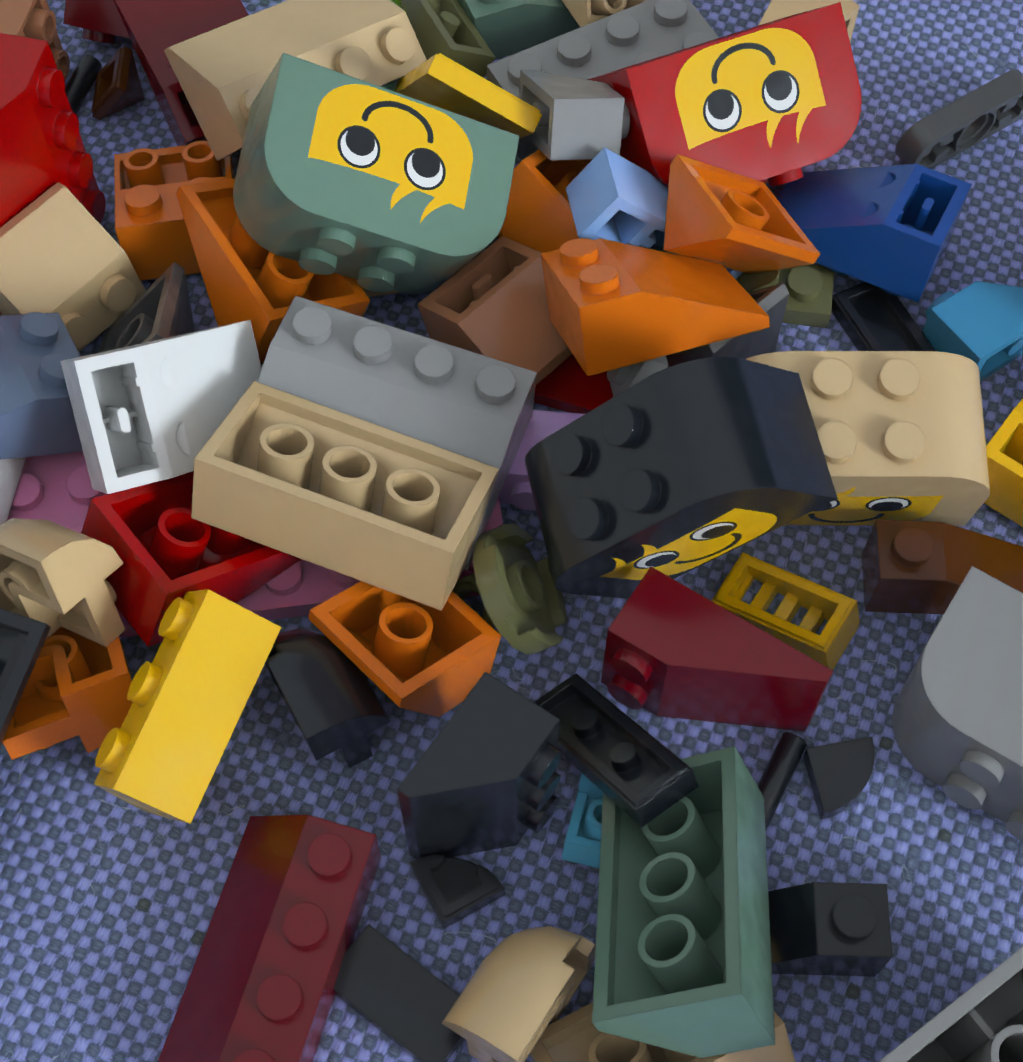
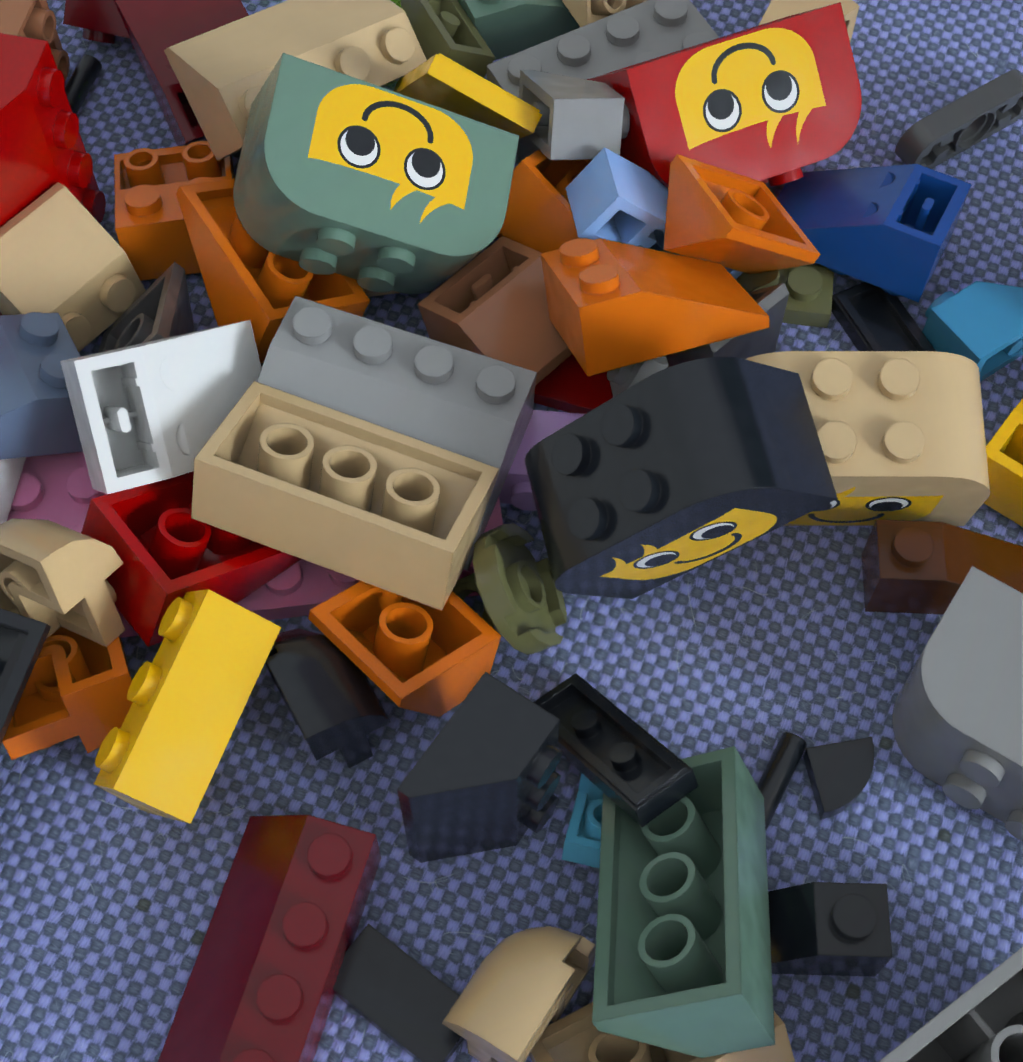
reddish brown slope [91,46,145,120] -> none
black tile [410,854,505,929] -> none
dark red slope [601,567,834,732] -> none
yellow slope [711,552,860,670] -> none

